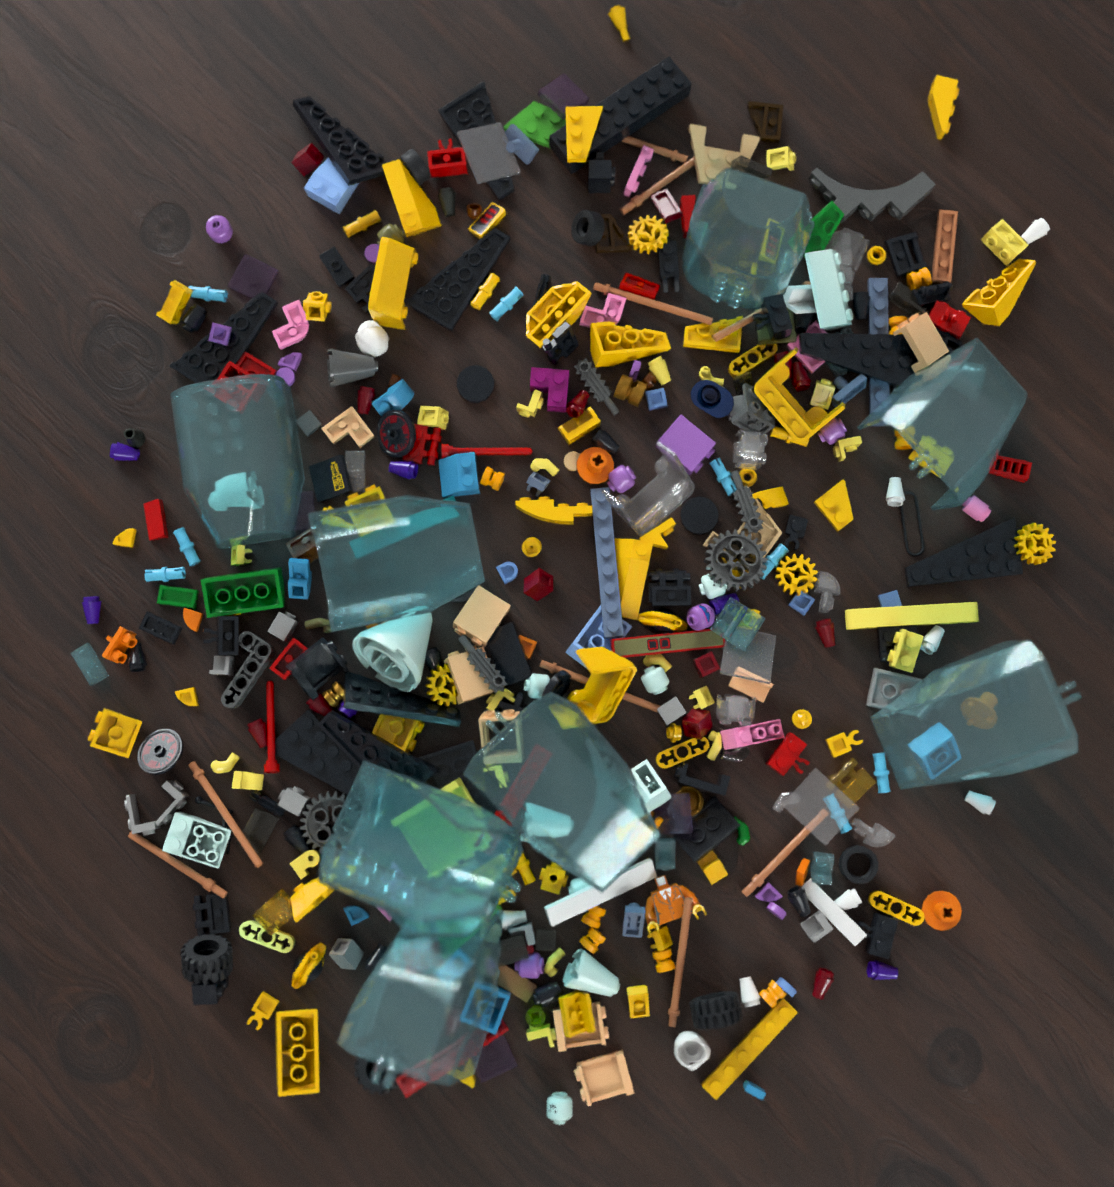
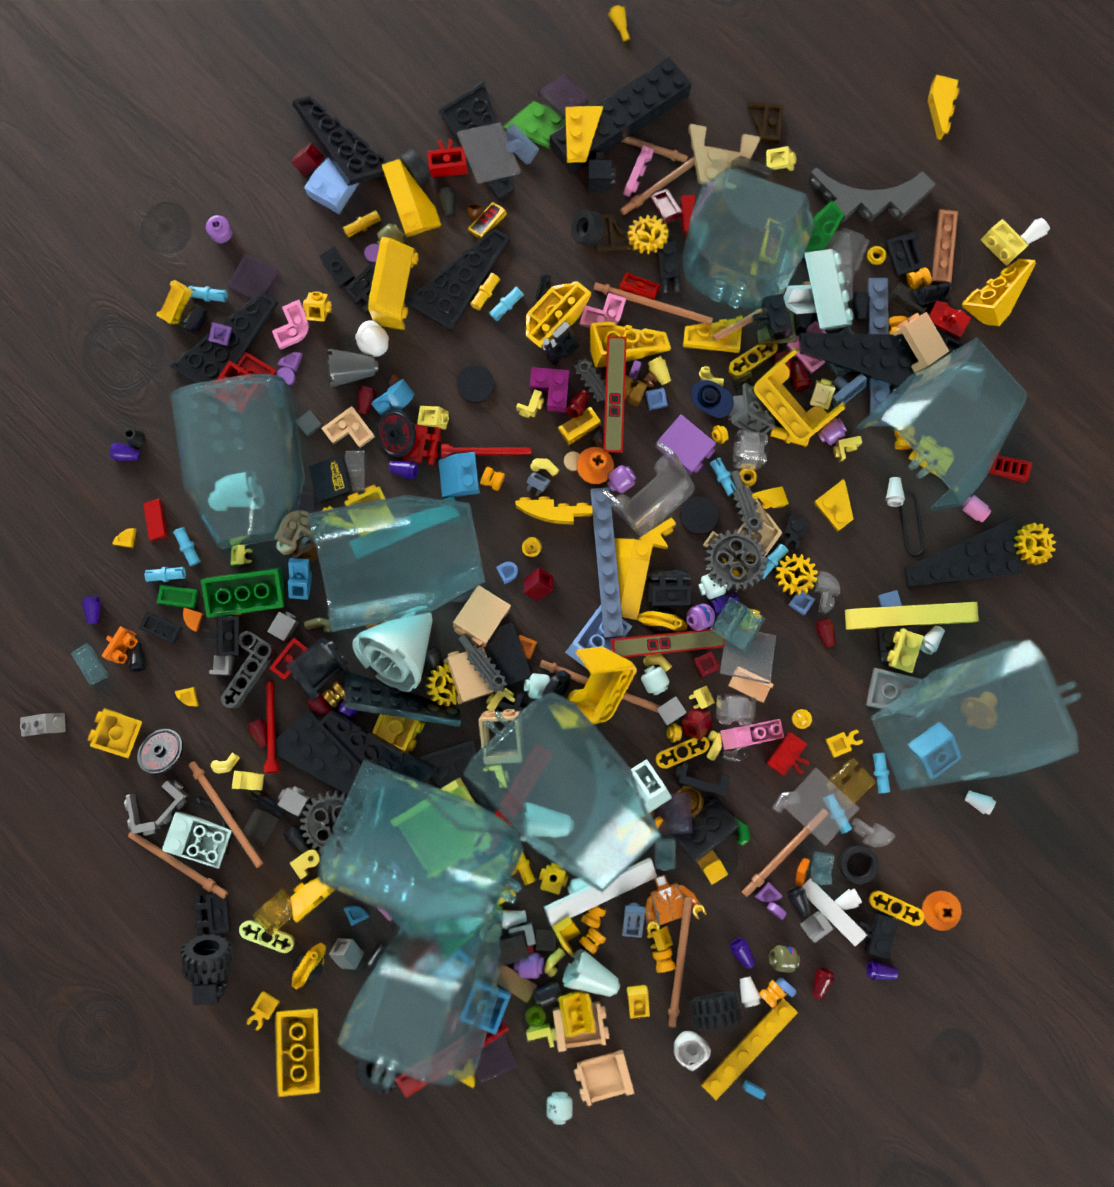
none -> light grey bracket [20,713,66,737]
none -> dark tan plate [274,510,324,547]
none -> tan tile [276,541,297,555]
none -> clear smoke panel [384,921,435,968]
none -> yellow panel [552,917,581,957]
none -> olive tile [603,336,627,453]
none -> yellow plate [712,425,728,444]
none -> dark purple cone [729,937,756,969]
none -> olive head [769,945,800,973]

